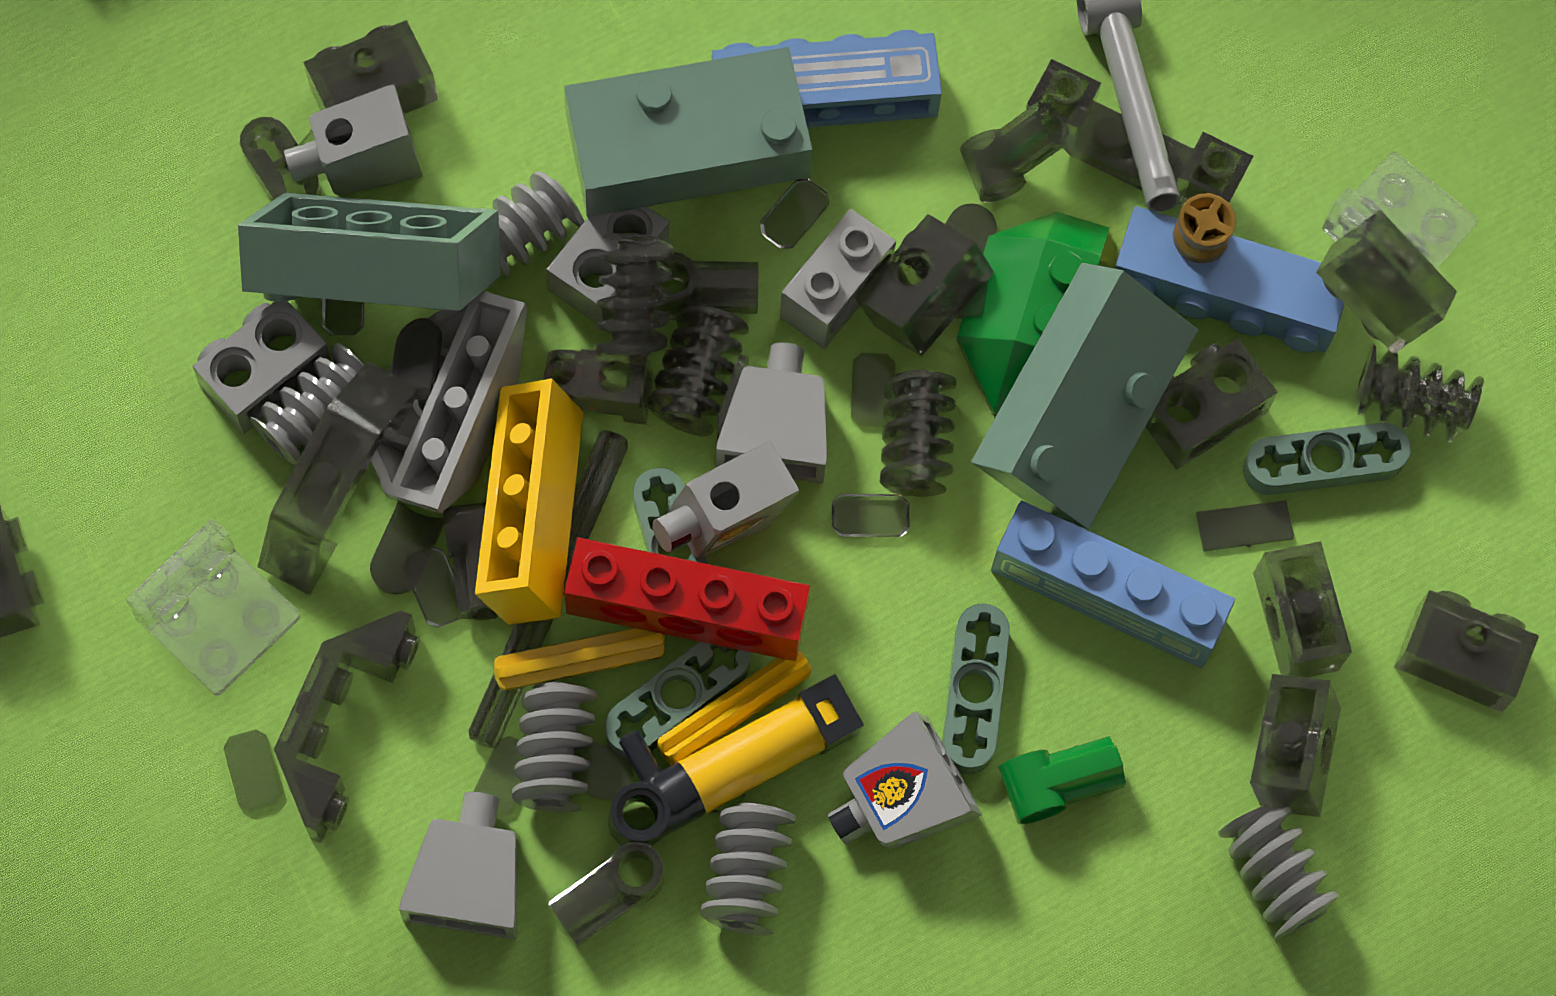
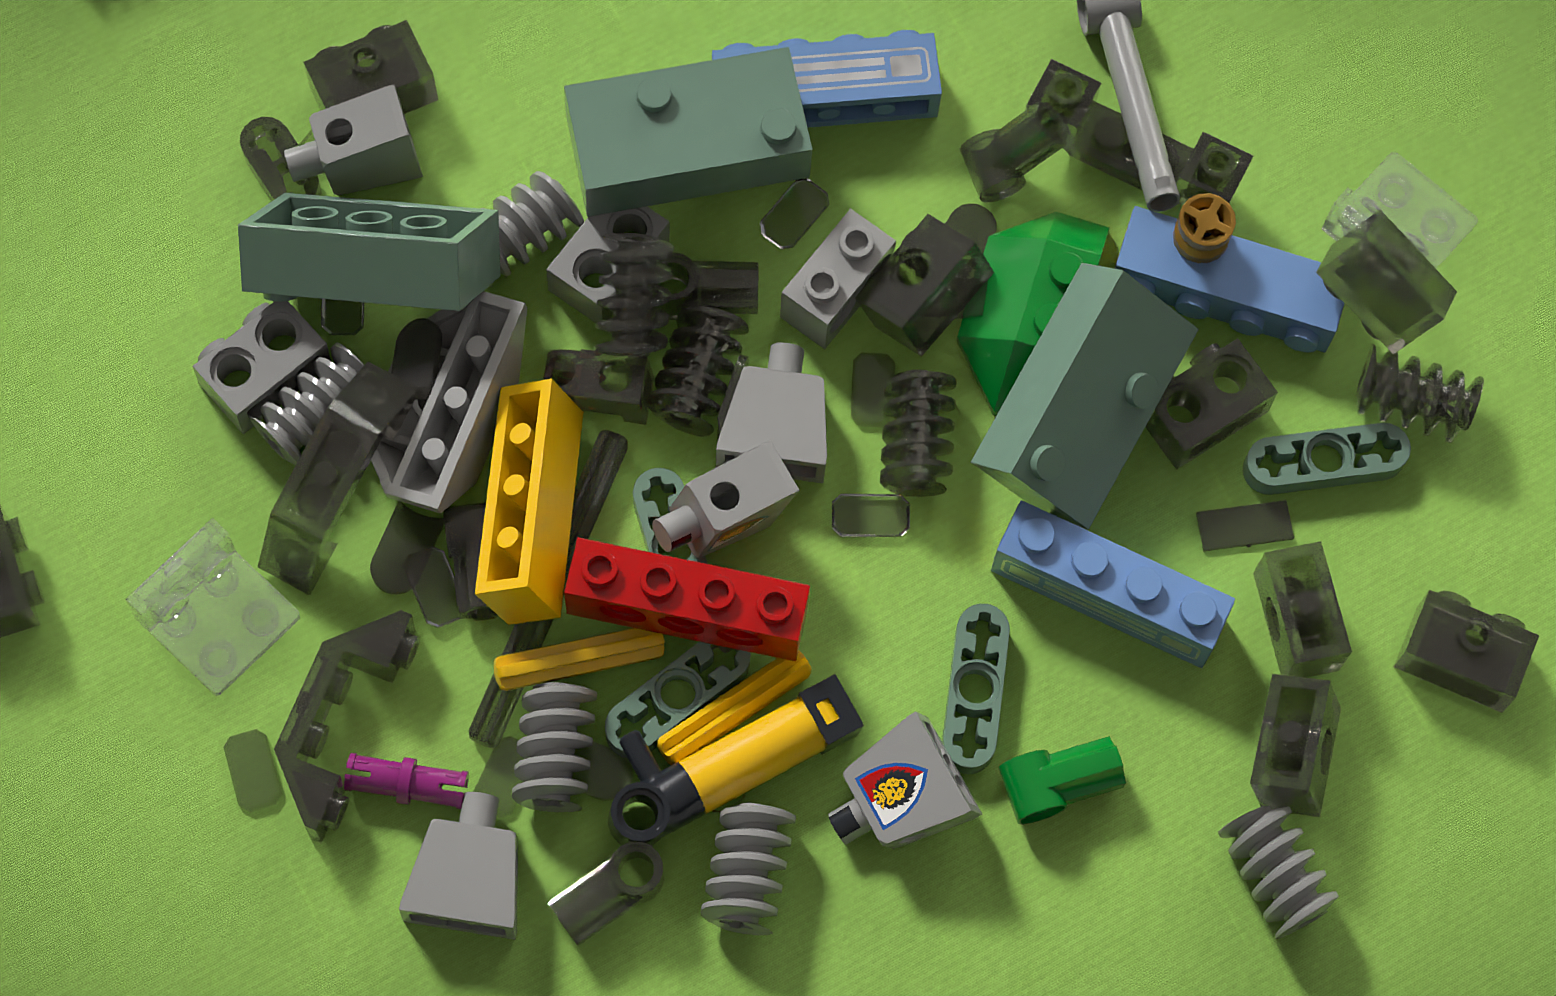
none -> magenta pin [344,753,469,809]

